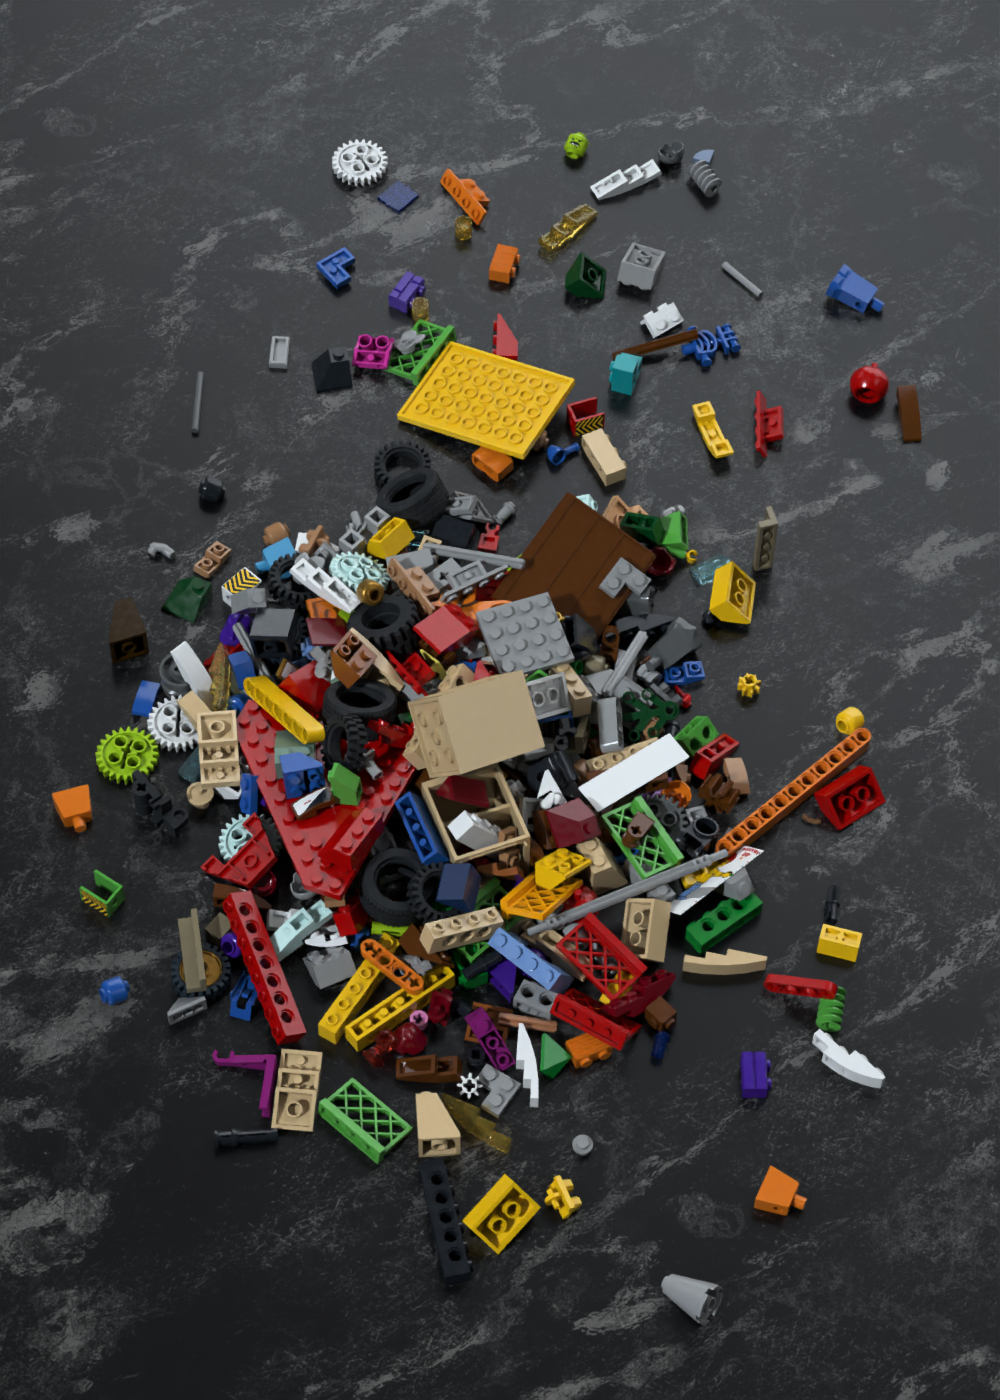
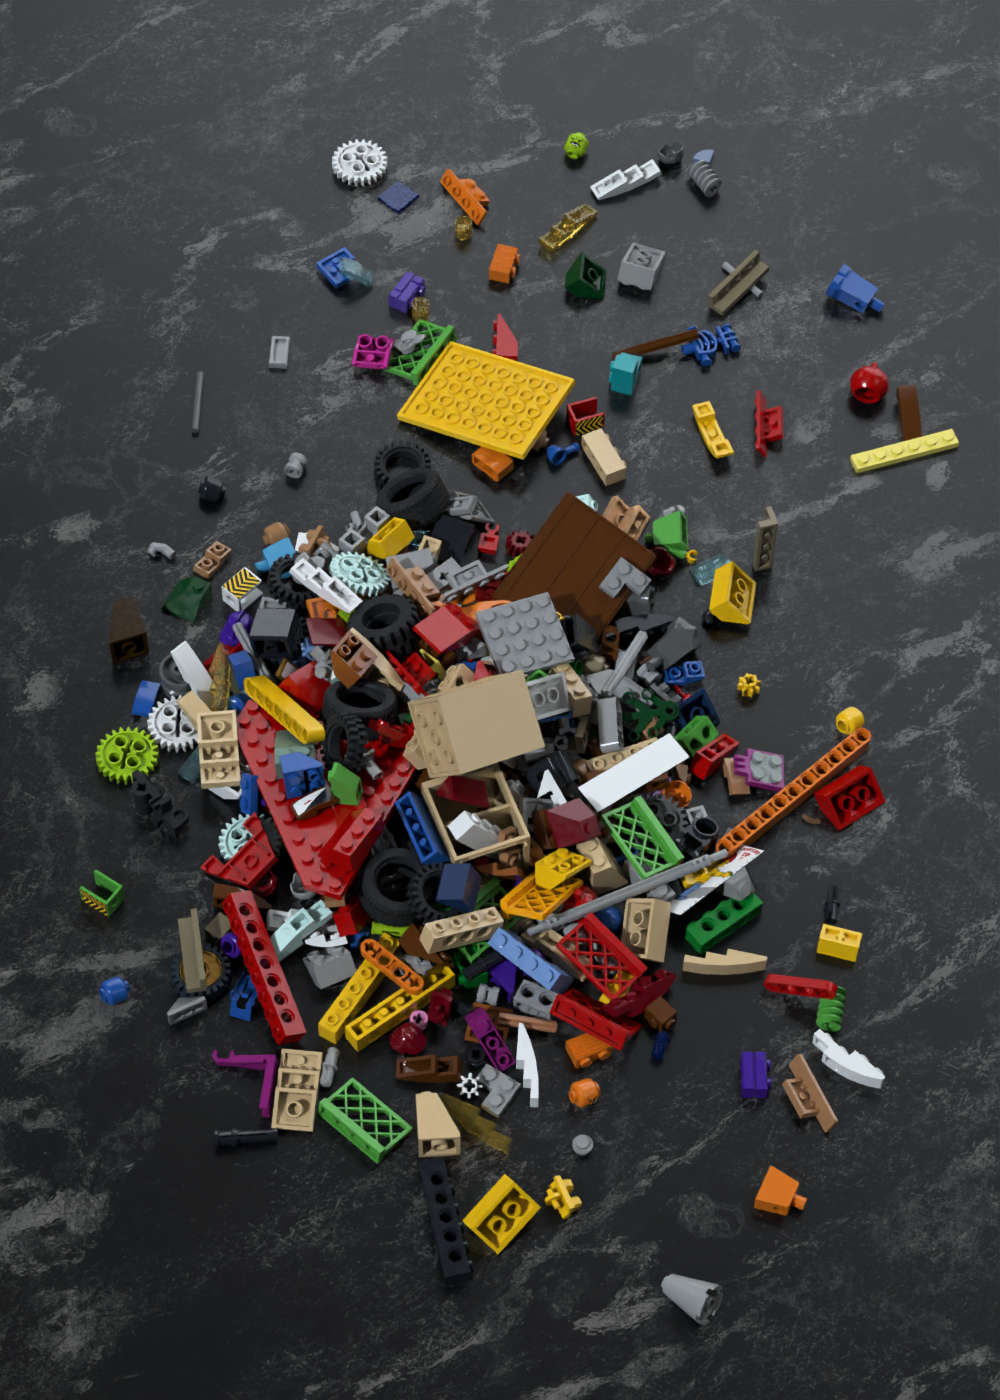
orange torso [52,784,92,833] -> none
tan piece [187,782,214,809] -> none
light grey slope [230,588,268,614] -> none
black slope [311,346,353,392] -> none
pearl gold head [356,579,384,606] -> none
clear red leg [362,1028,400,1068] -> none
light grey axle [423,543,526,569] -> none
light grey pin [493,501,517,524] -> none
white arm [539,792,561,809] -> none
green slope [540,1033,572,1079] -> none
dark green brick [619,512,665,546] -> none
reddish brown piece [622,811,655,849] -> none
white bracket [640,302,684,338] -> none
reddish brown gear [698,773,741,814] -> none
none -> light grey wheel [284,452,308,478]
none -> light grey axle [319,1047,340,1087]
none -> clear light blue slope [340,257,373,287]
none -> light grey wheel [476,983,501,1006]
none -> dark red gear [505,529,534,559]
none -> orange head [568,1078,601,1108]
none -> blue hair [596,905,623,935]
none -> dark blue slope [672,688,720,733]
none -> dark tan fence [709,250,769,316]
none -> piece [734,748,785,792]
none -> medium nougat bracket [782,1054,838,1132]
none -> light yellow plate [850,429,959,473]

